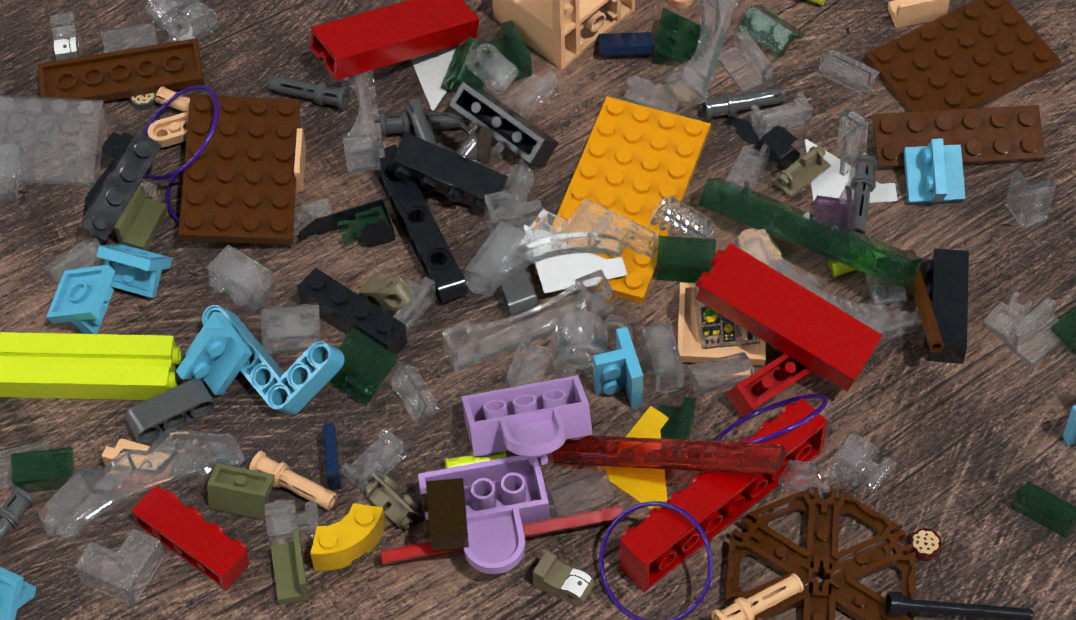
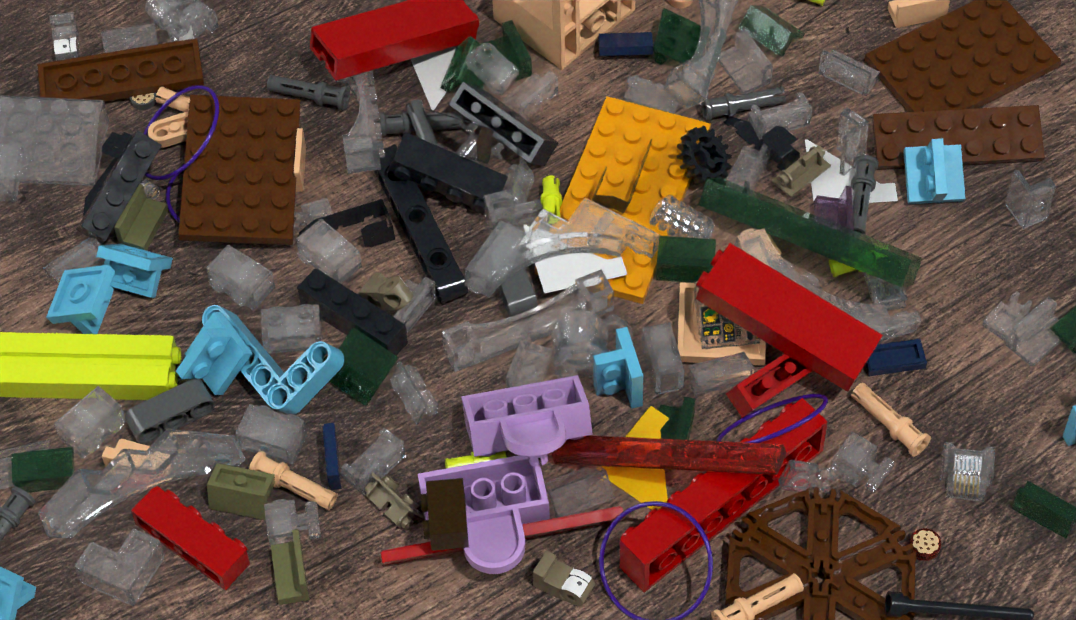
yellow brick [310,503,386,571] -> none
clear green plate [337,206,390,245] -> none
reddish brown piece [902,250,944,353] -> none
black brick [923,248,969,364] -> none
none -> clear brick [54,386,126,459]
none -> clear brick [235,404,307,464]
none -> clear brick [296,218,362,283]
none -> neon yellow pin [540,175,562,225]
none -> piece [591,139,652,213]
none -> black gear [677,126,732,188]
none -> light nougat pin [851,383,931,457]
none -> dark blue tile [865,339,927,377]
none -> clear piece [939,442,995,502]

